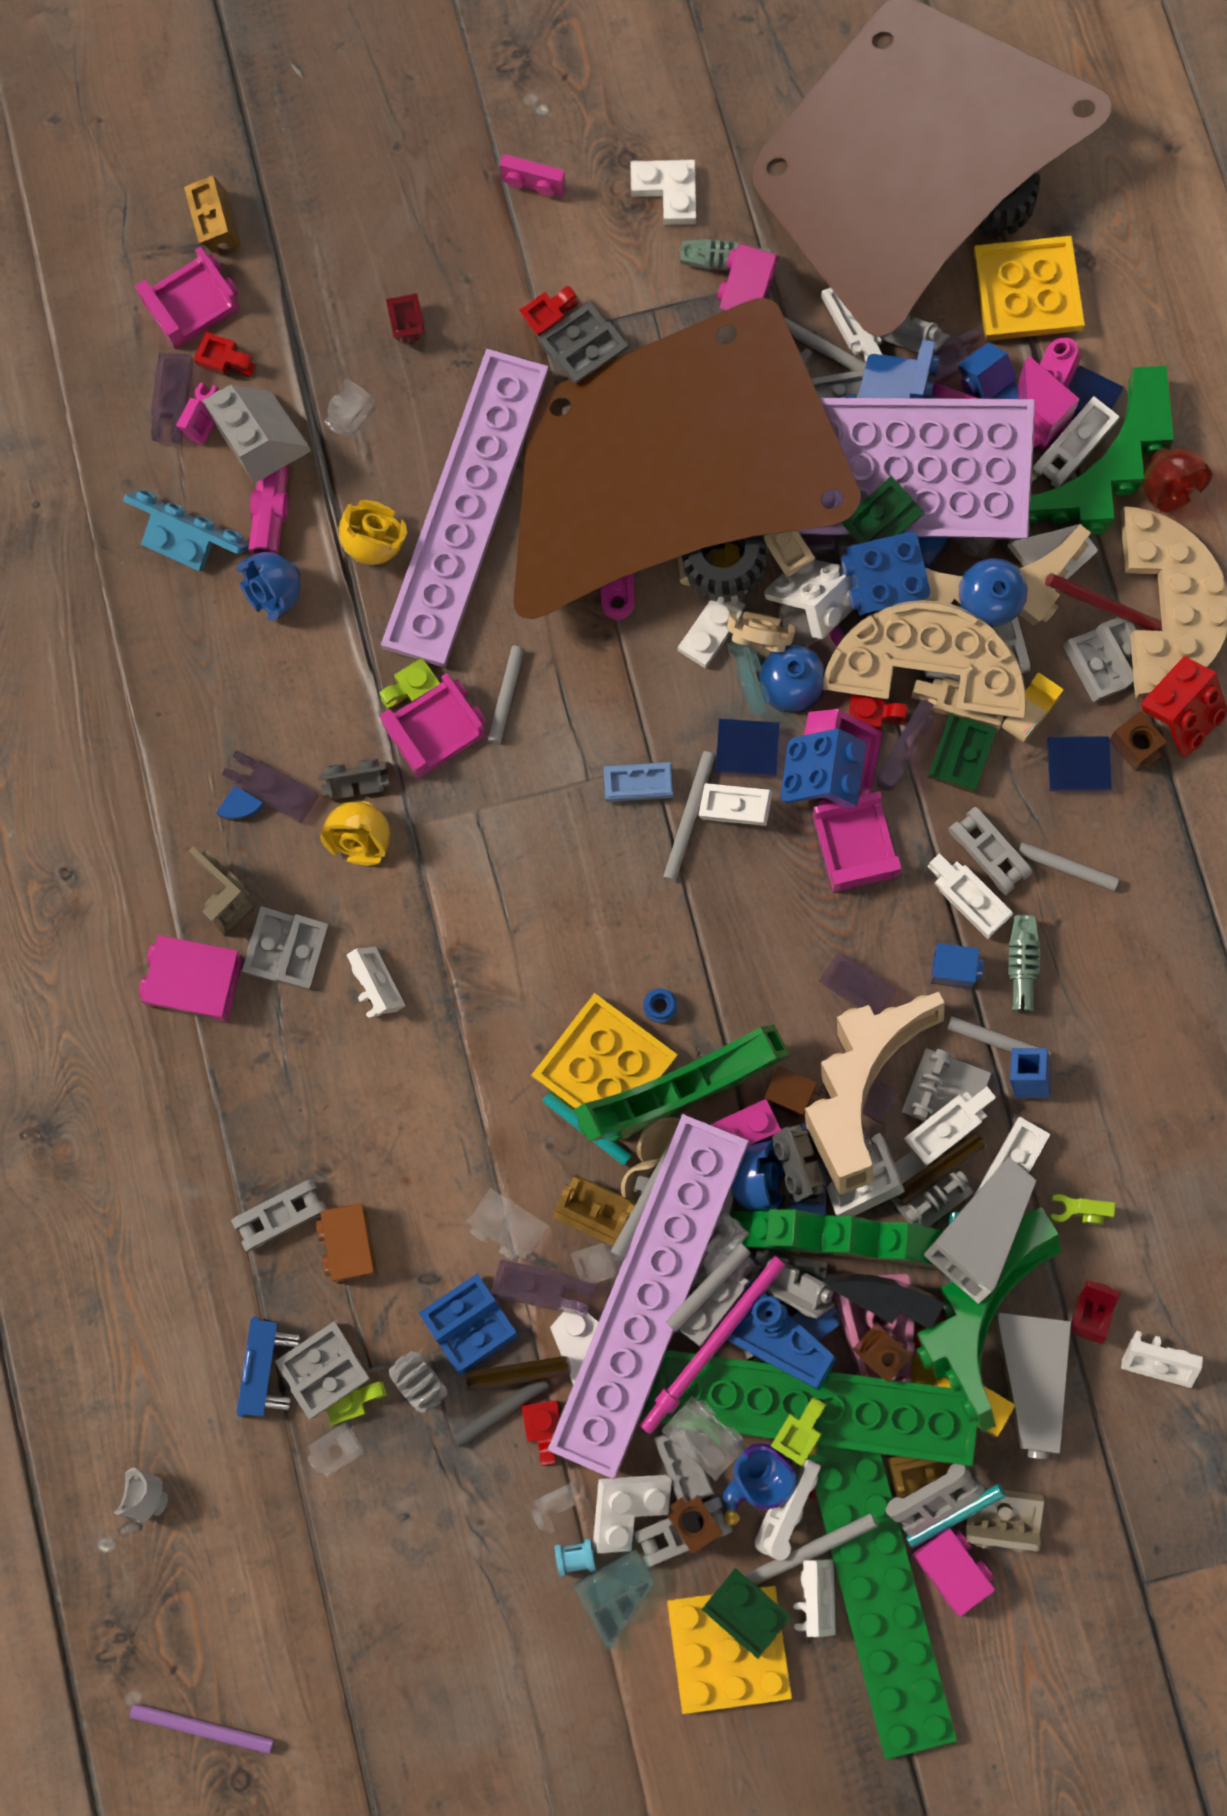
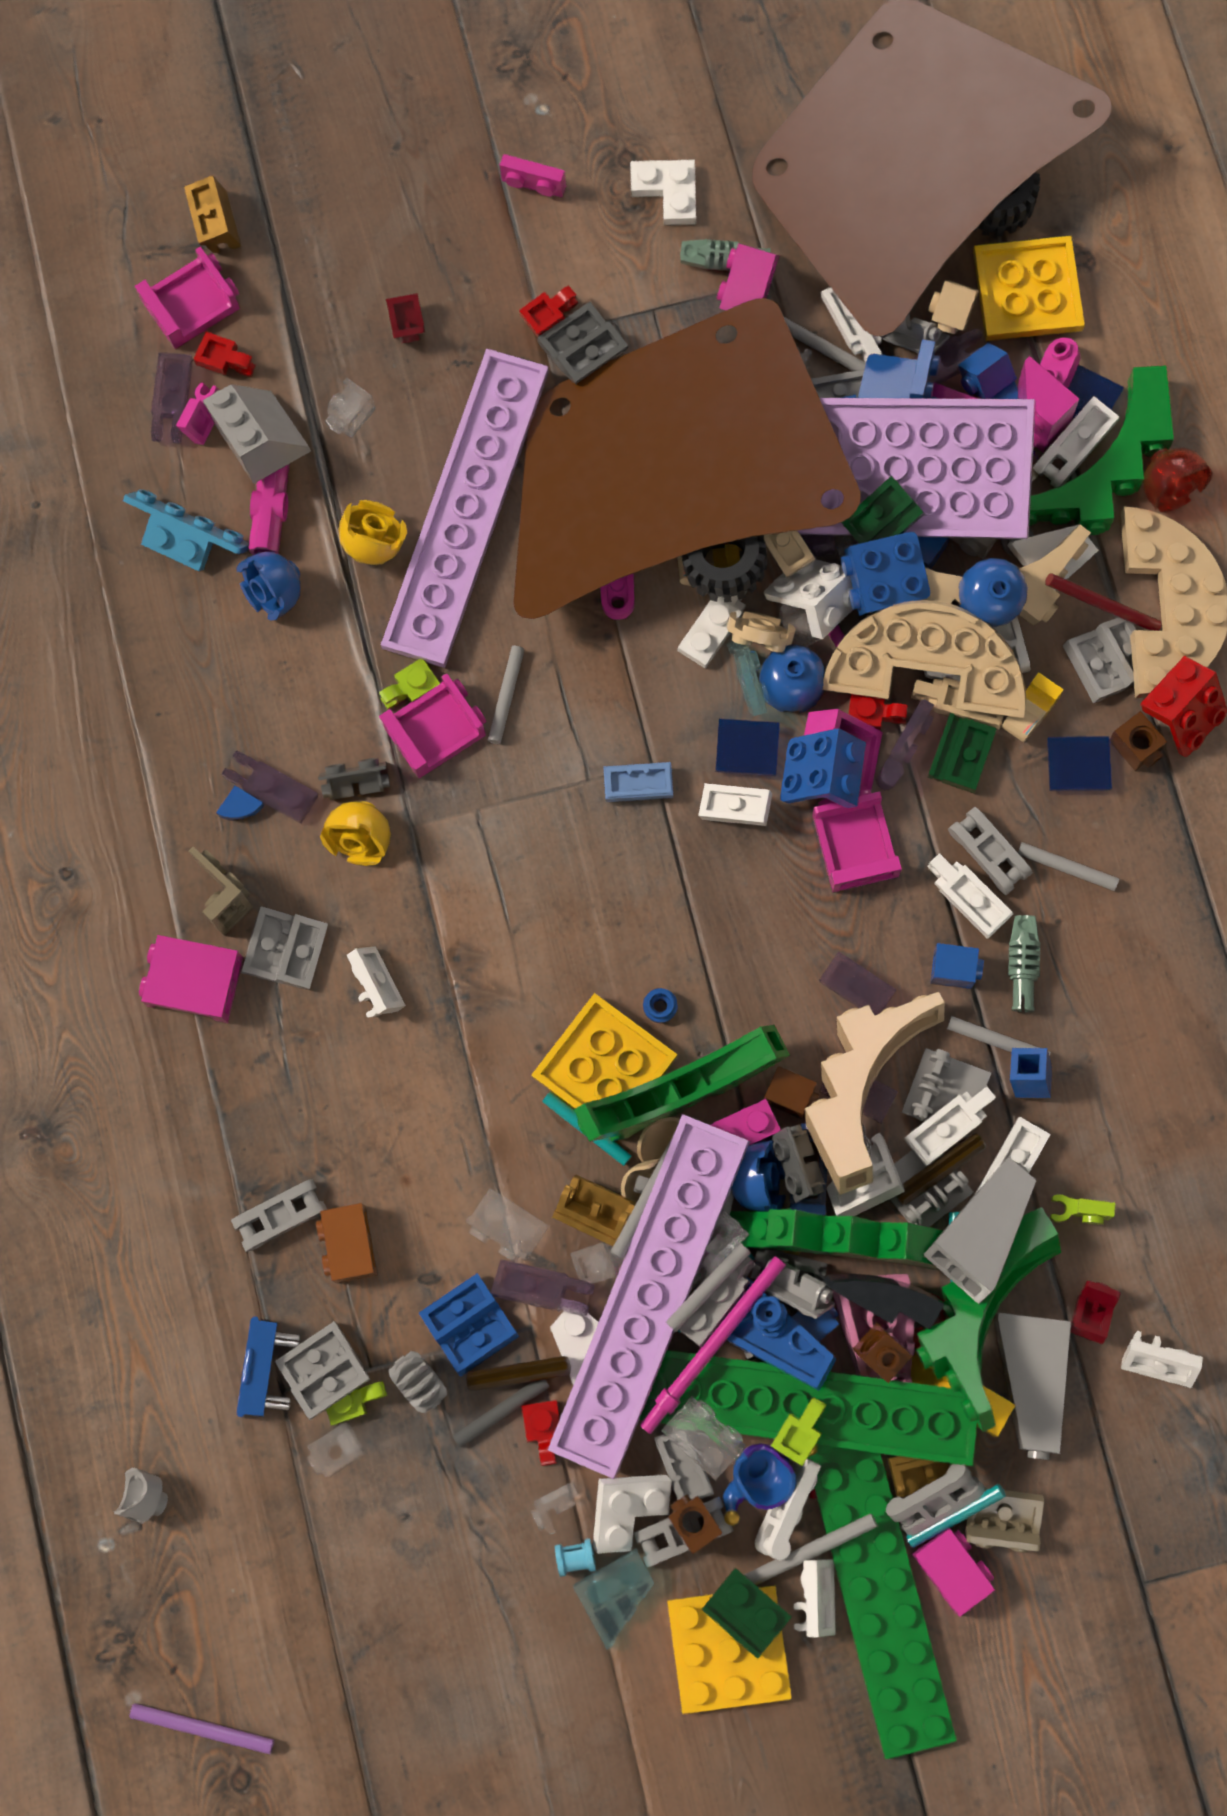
light grey bar [663,751,716,882] -> none
none -> tan brick [928,280,979,334]

